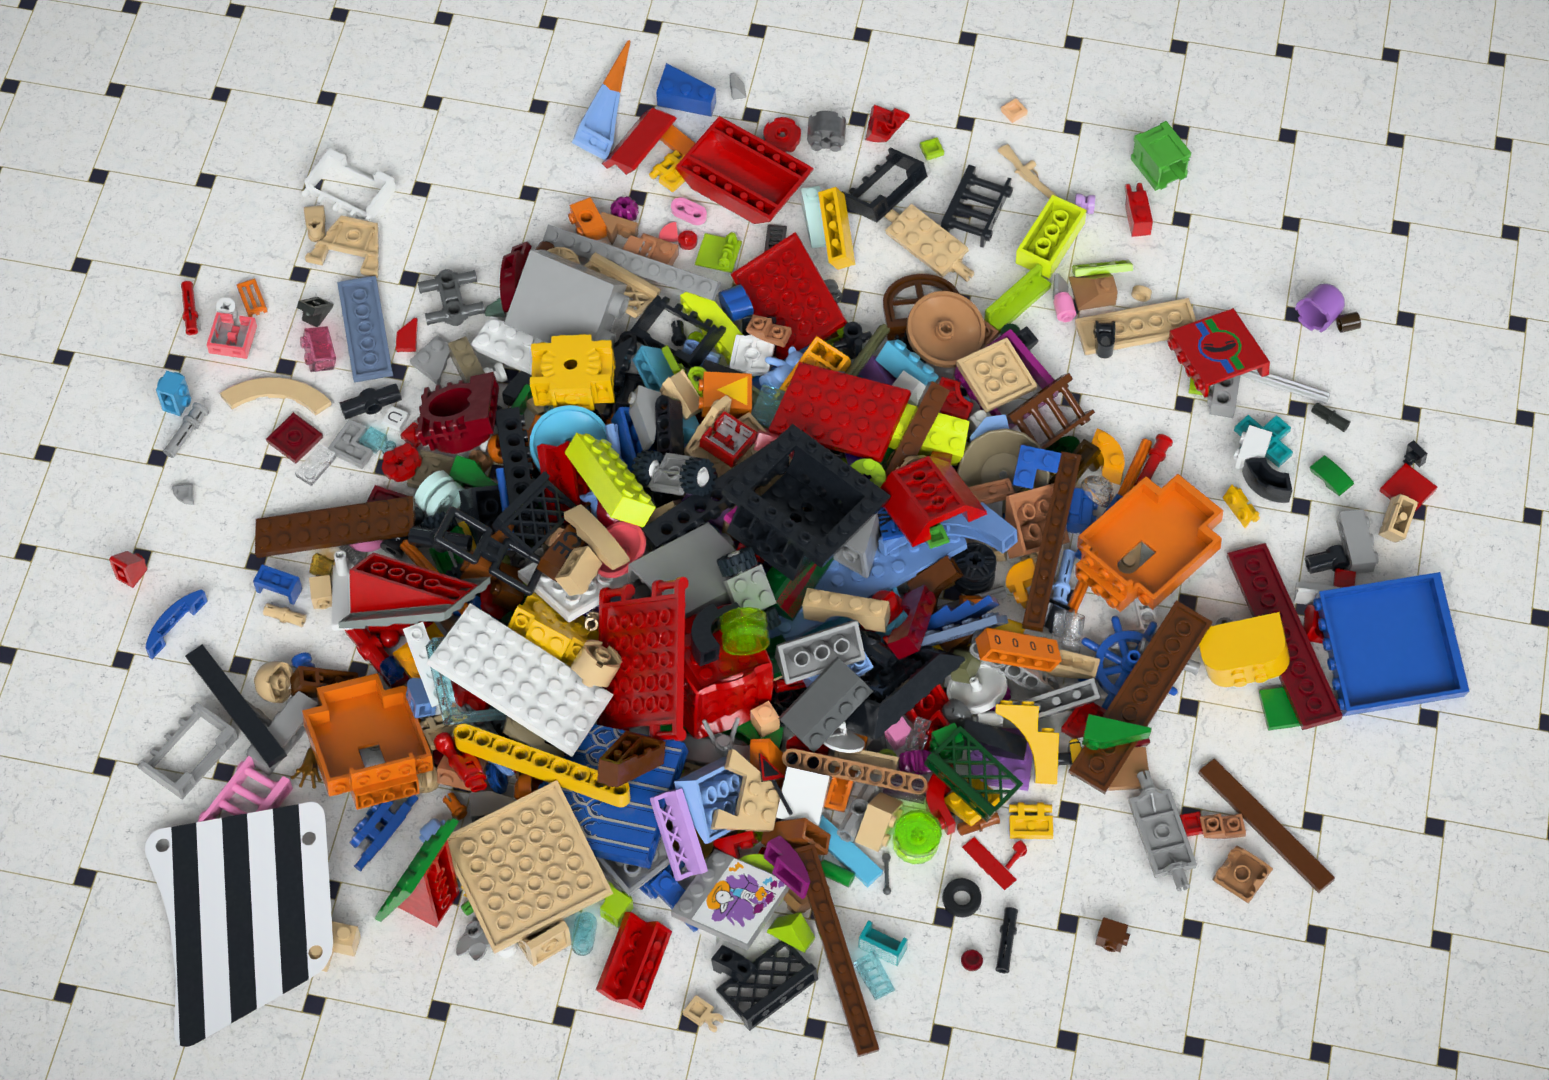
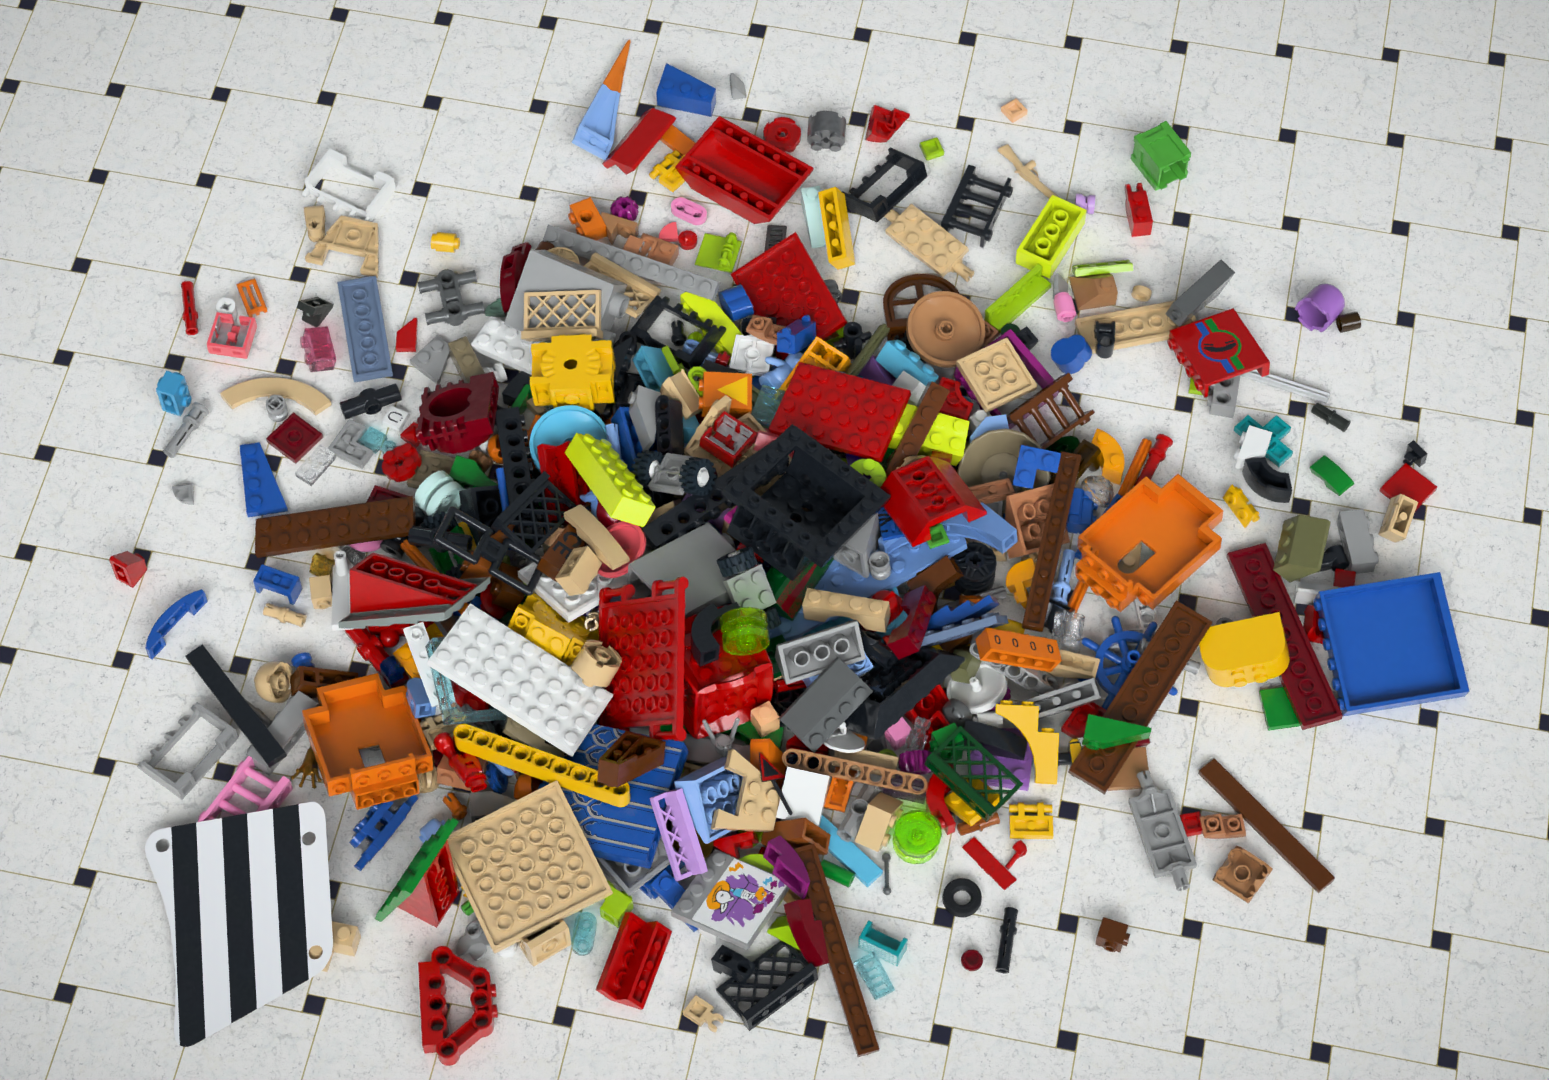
none -> blue wing [240,442,288,517]
none -> light grey wheel [266,395,288,422]
none -> red brick [418,946,498,1066]
none -> yellow brick [431,232,460,253]
none -> tan fence [521,290,603,342]
none -> red plate [714,351,731,367]
none -> blue brick [777,315,816,354]
none -> dark red slope [783,899,829,967]
none -> light grey wheel [869,551,891,580]
none -> blue piece [1051,335,1092,374]
none -> dark grey slope [1165,260,1235,327]
none -> olive slope [1273,515,1331,583]

